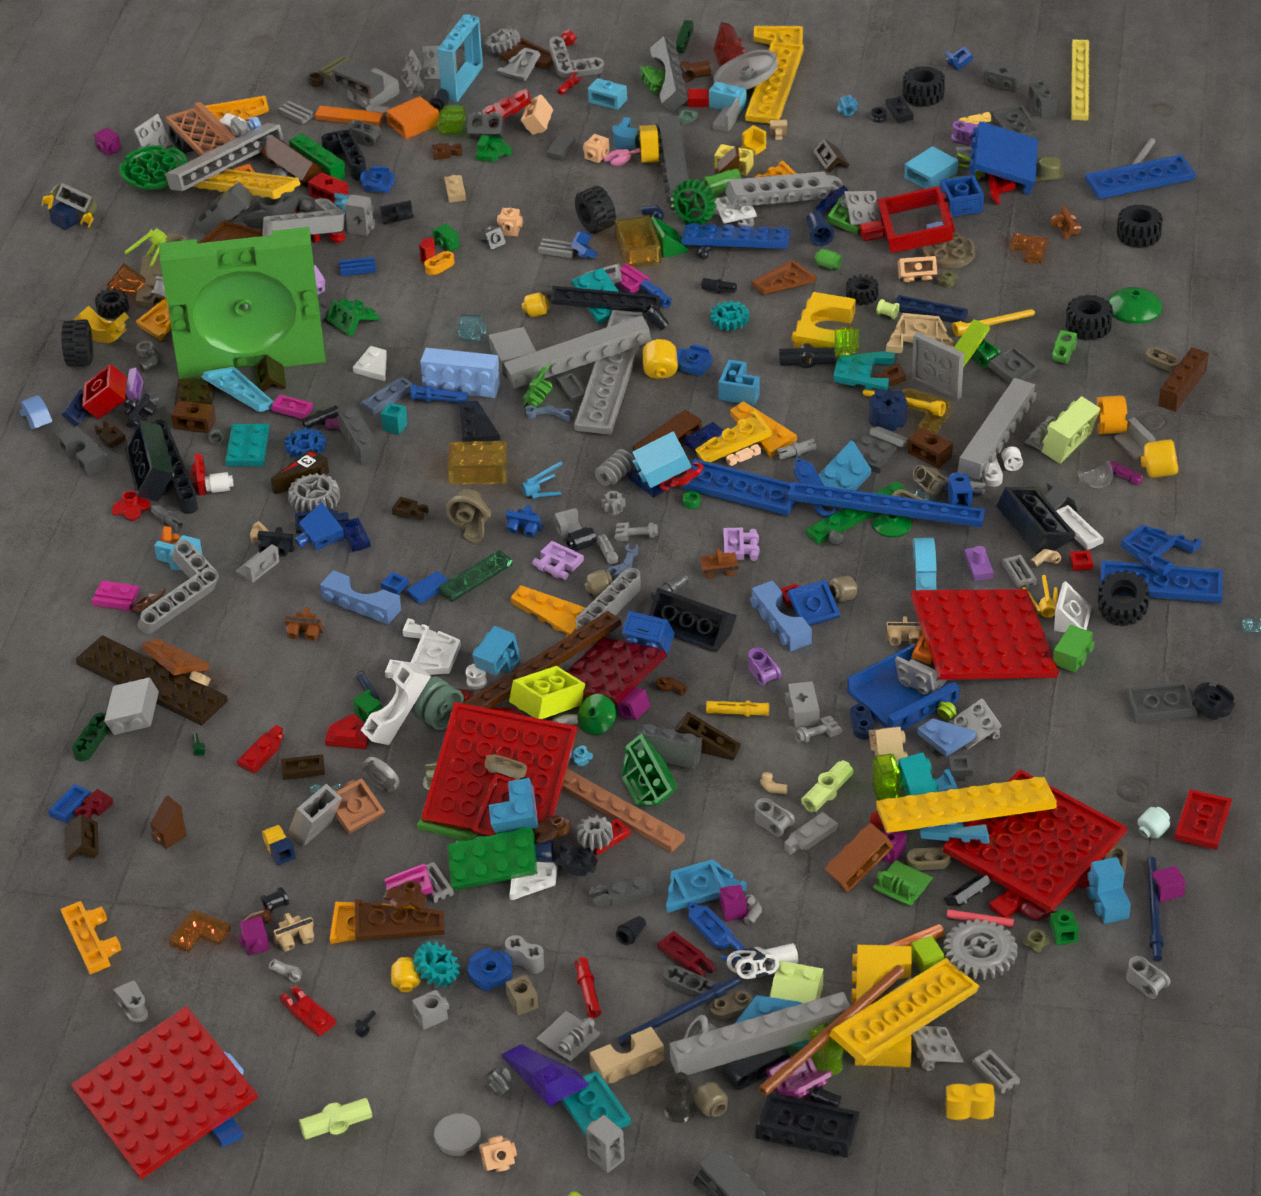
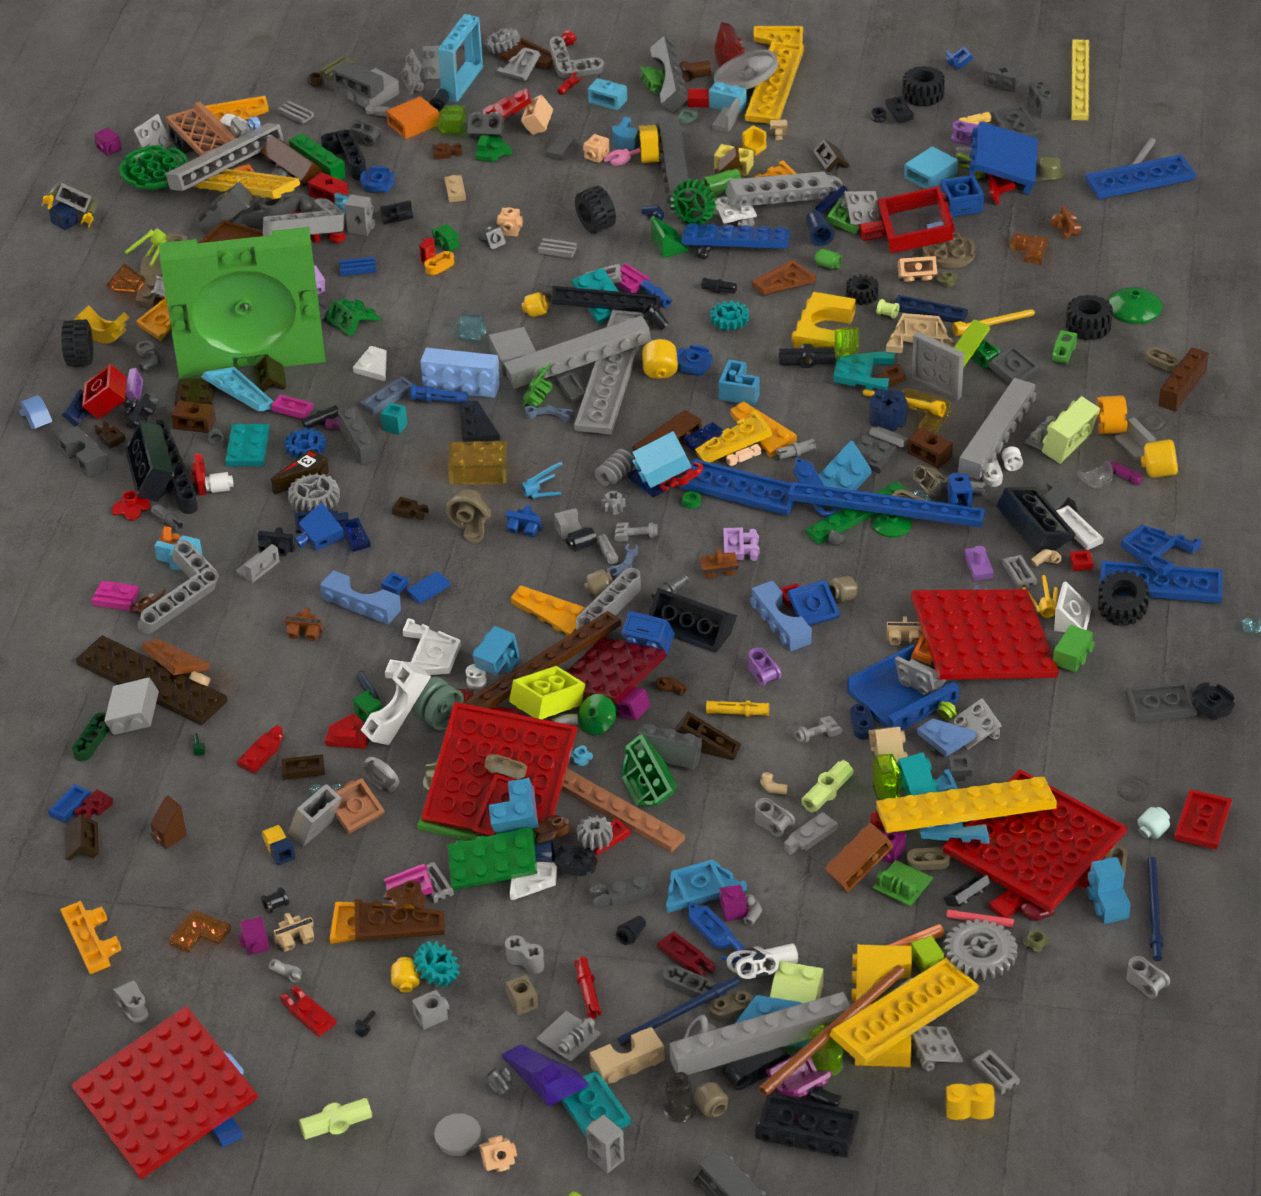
black tyre [95,288,129,319] -> none
reddish brown arm [239,909,273,926] -> none
tan tile [250,521,269,544] -> none
orange tile [315,106,384,127] -> none
clear green plate [439,550,513,602] -> none
blue plate [468,949,512,991] -> none
lavender plate [532,541,584,580] -> none
blue bracket [571,231,598,259] -> none
clear yellow brick [615,215,661,268] -> none
dark green beam [676,20,693,53] -> none
light grey brick [785,681,820,728] -> none
dark azure gear [837,95,858,116] -> none
medium azure arch [913,537,936,590] -> none
green brick [1049,909,1079,945] -> none
black tyre [1117,204,1163,248] -> none
magenta panel [1152,866,1186,902] -> none

